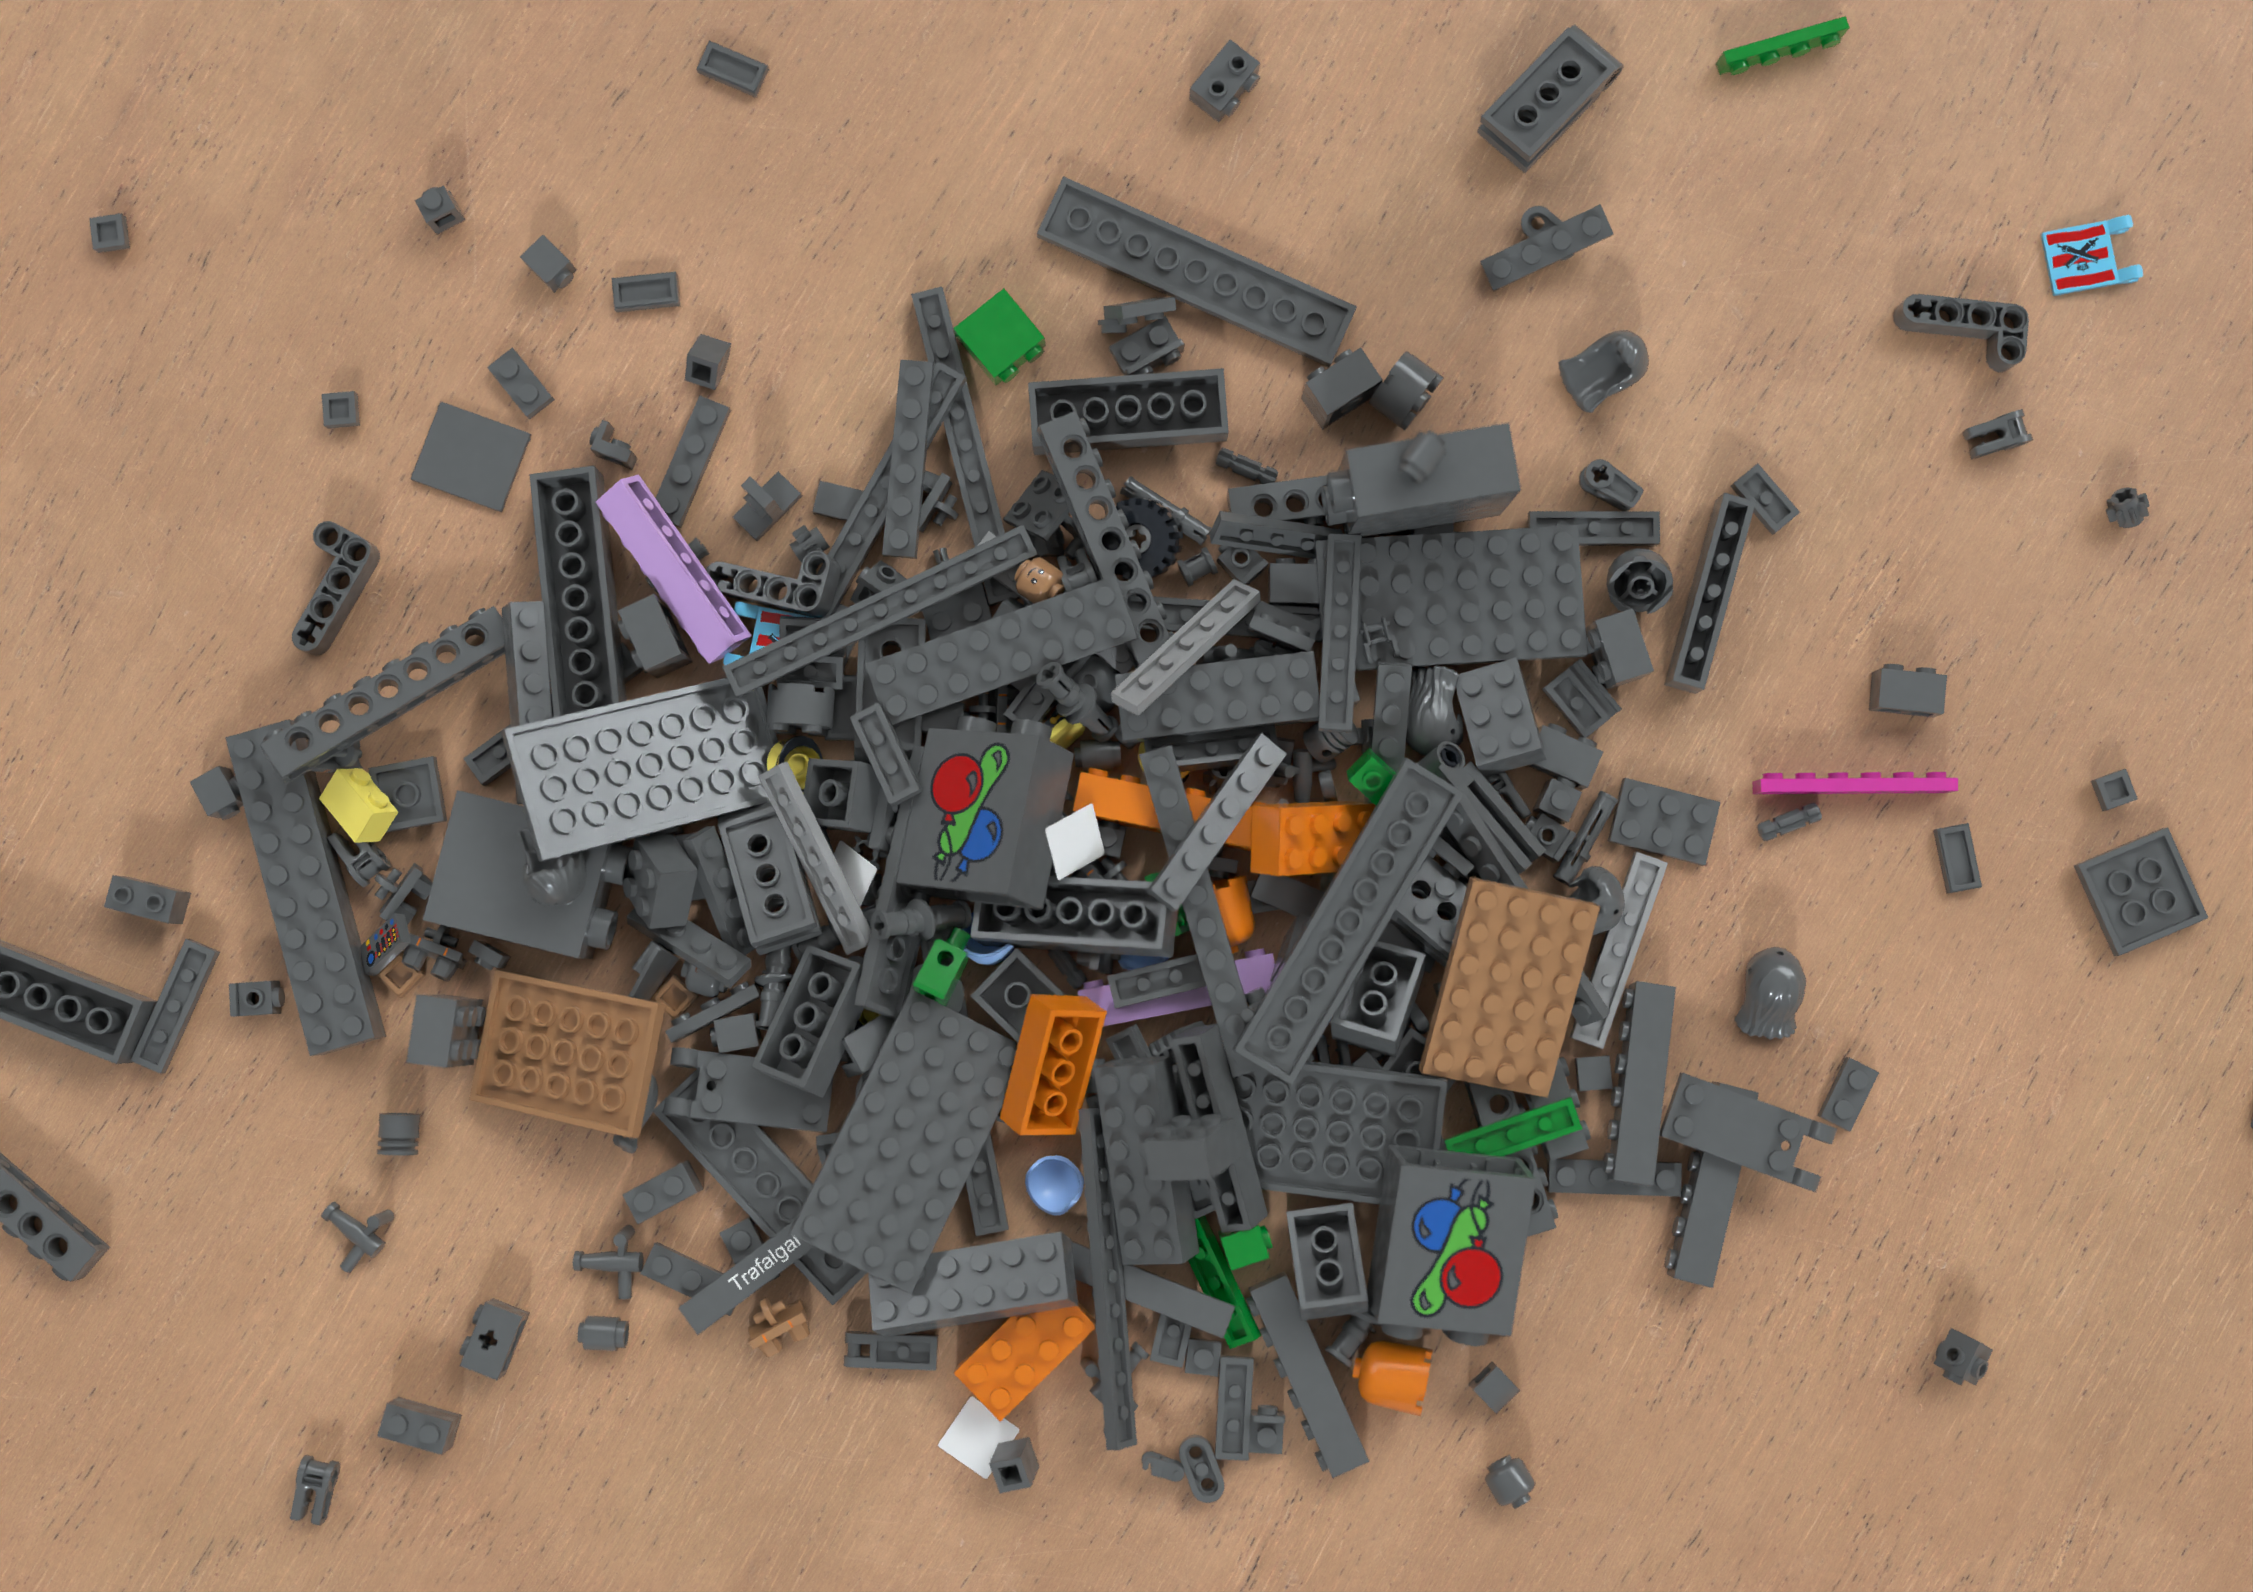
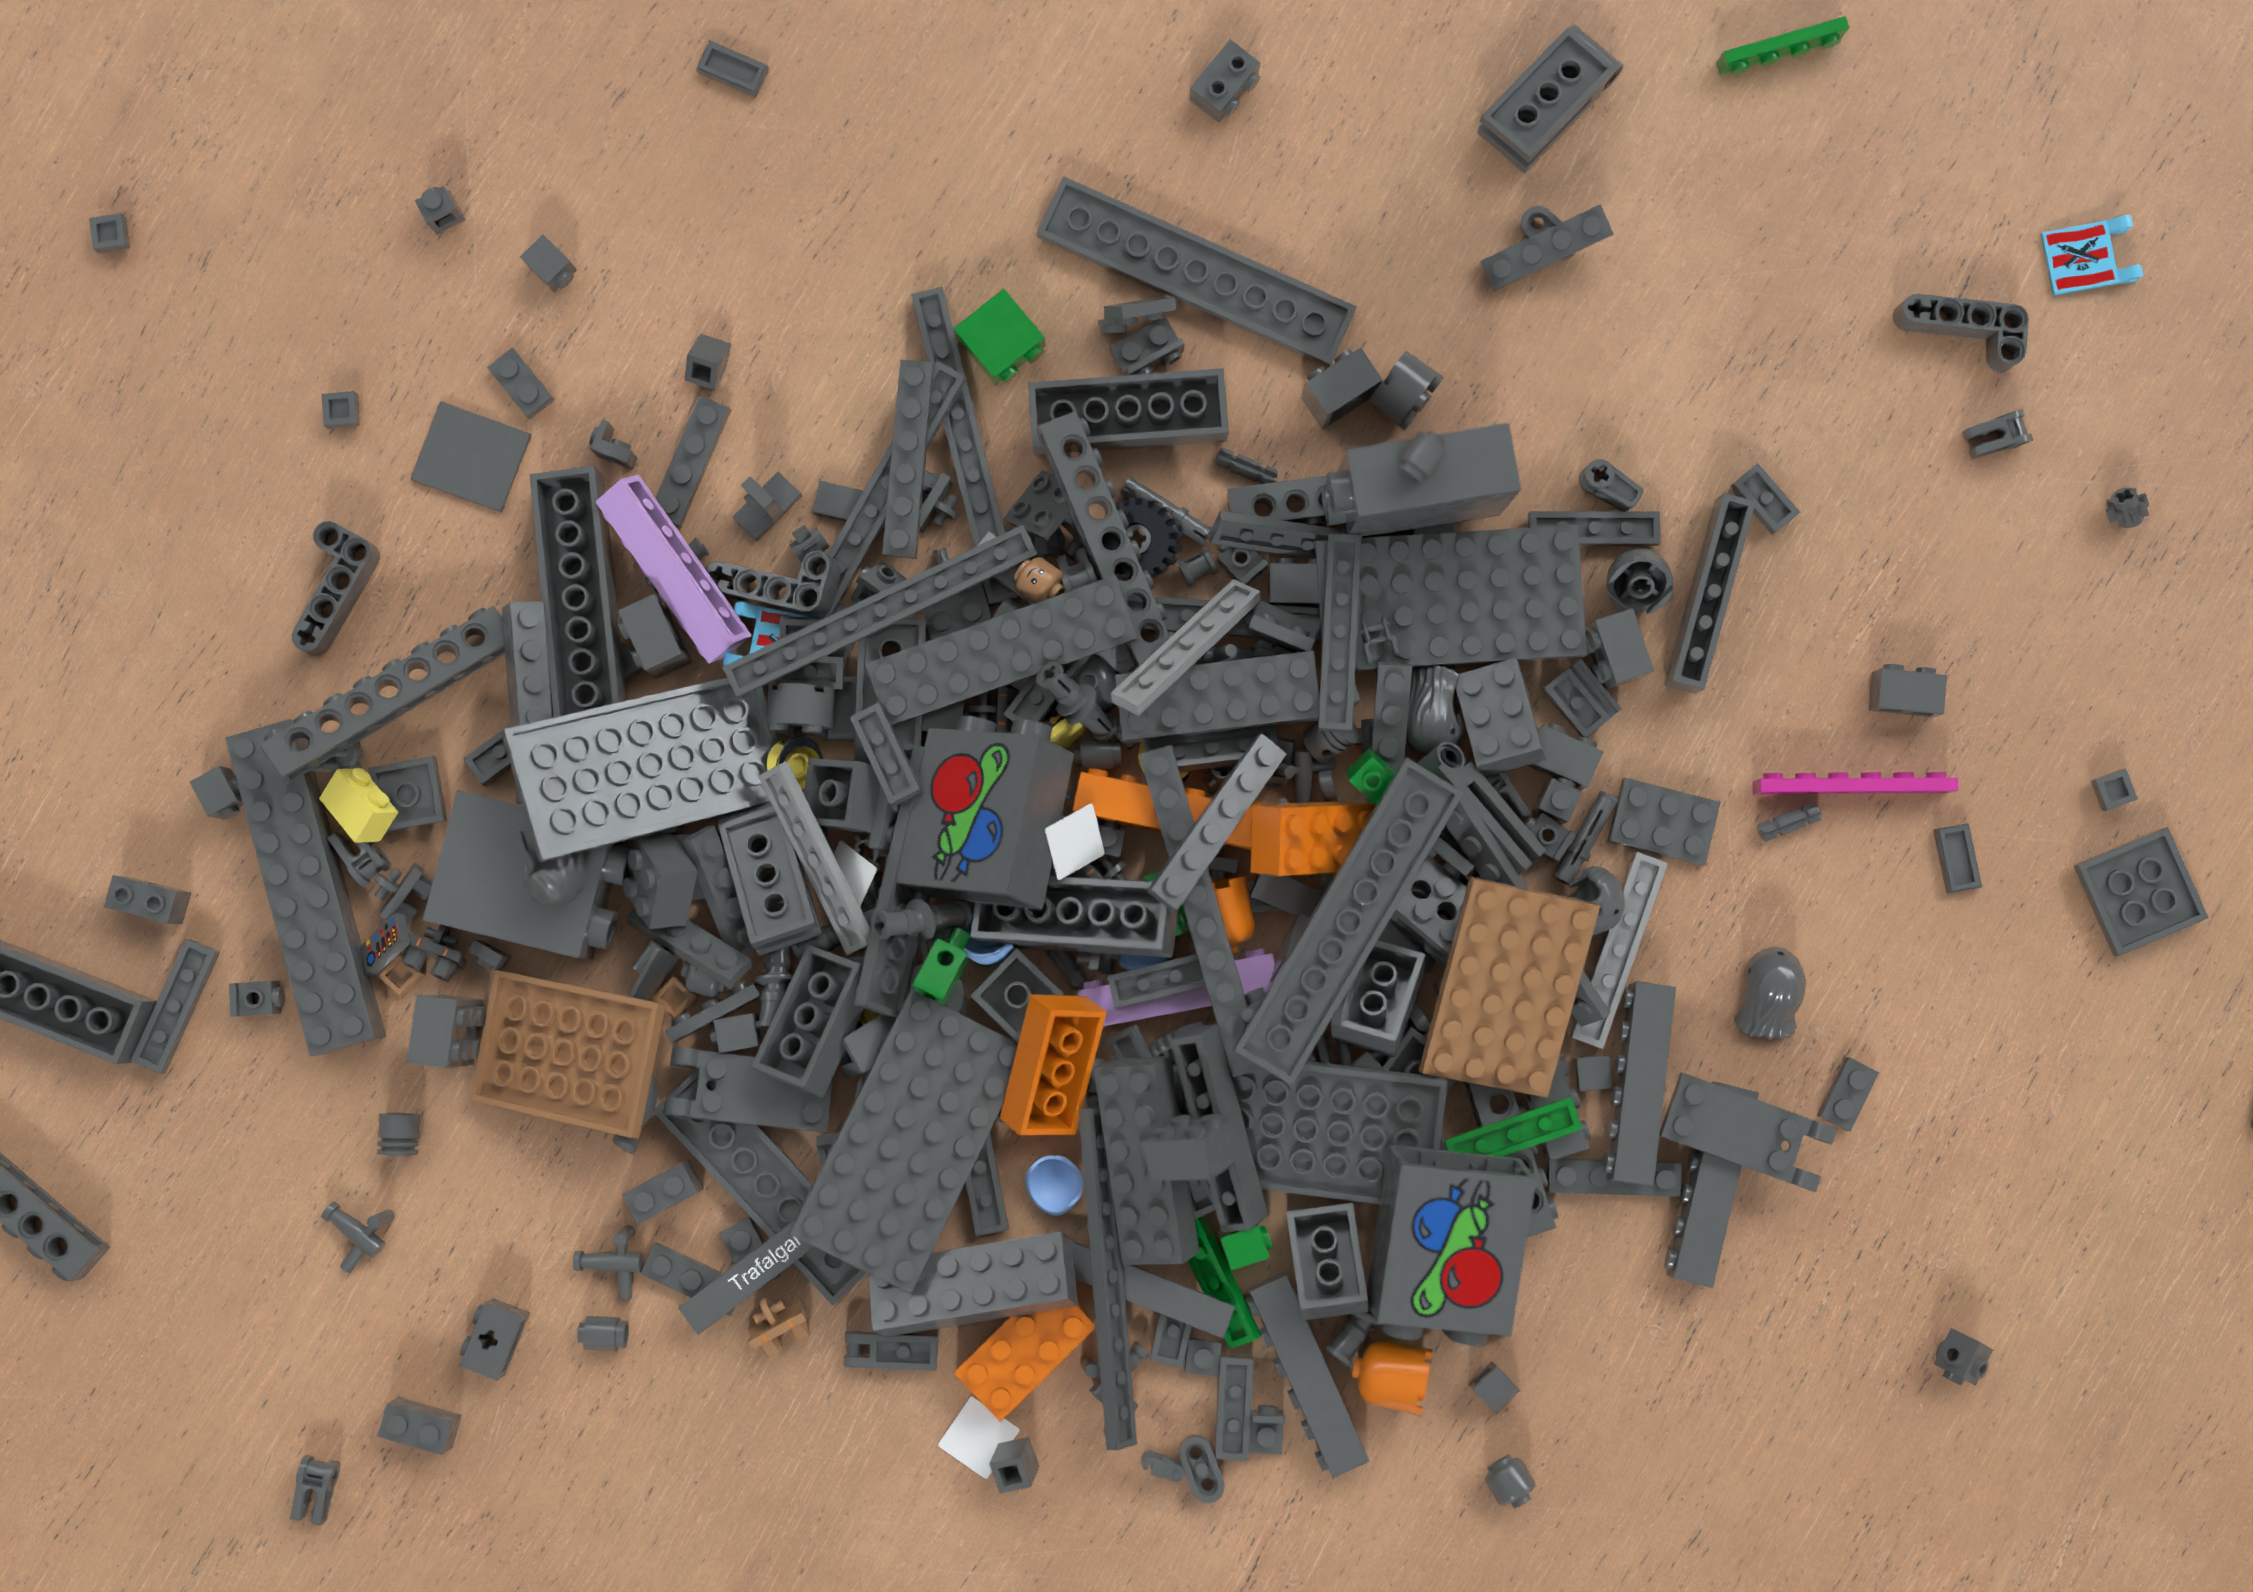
dark grey tile [612,271,680,313] -> none
dark grey piece [1558,330,1649,413] -> none

